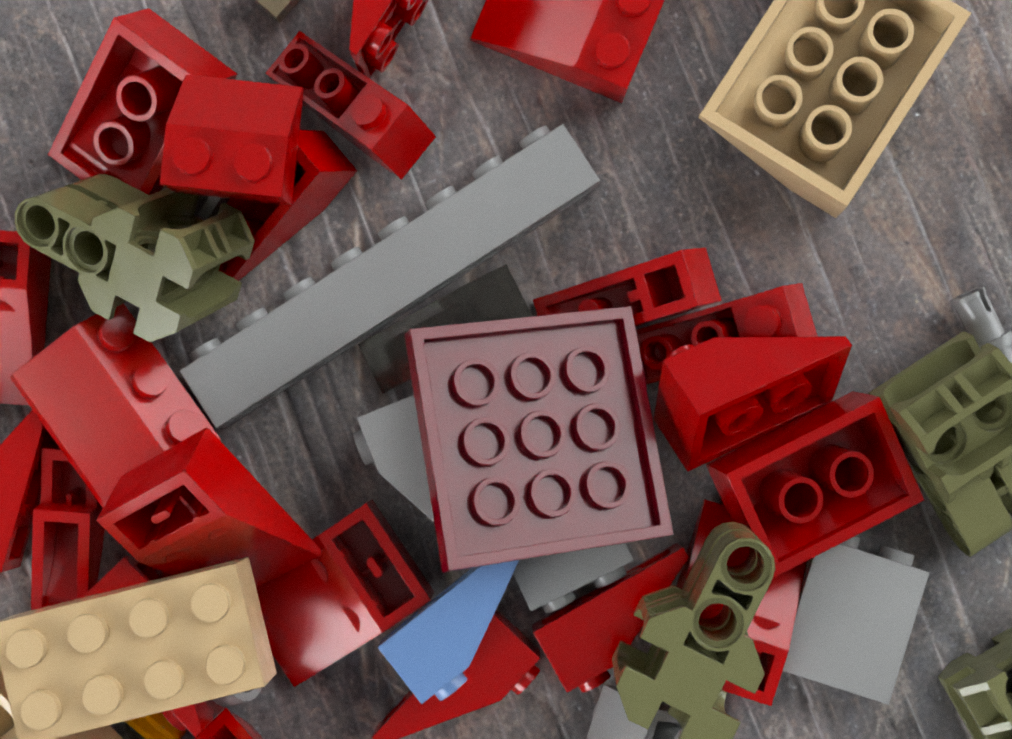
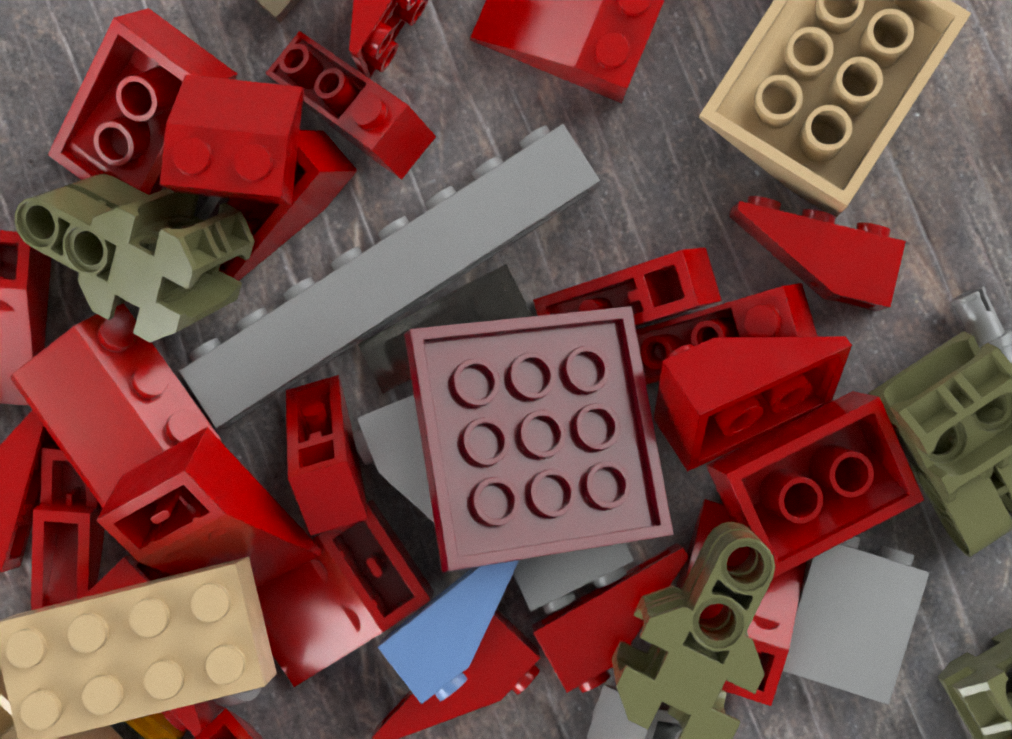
none -> red slope [286,375,368,536]
none -> red slope [729,196,906,311]

